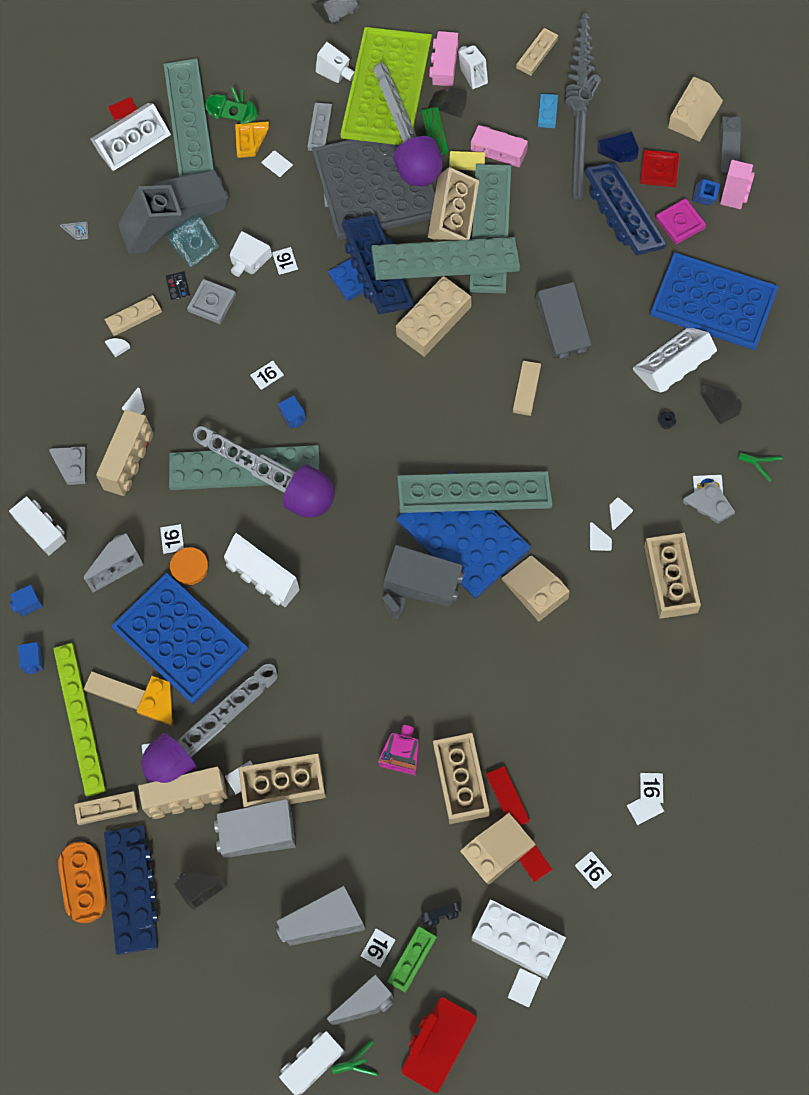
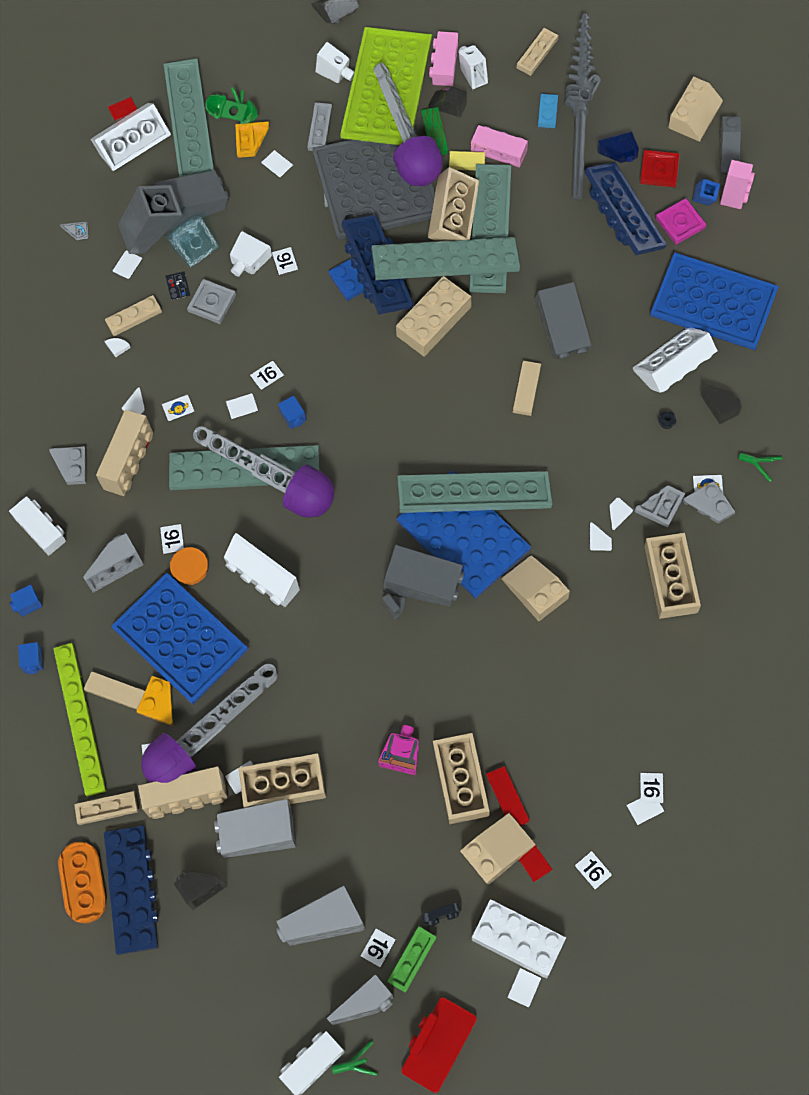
none -> white sticker [113,251,142,279]
none -> white sticker [162,395,194,421]
none -> white sticker [226,393,258,419]
none -> light grey wing [635,485,685,528]

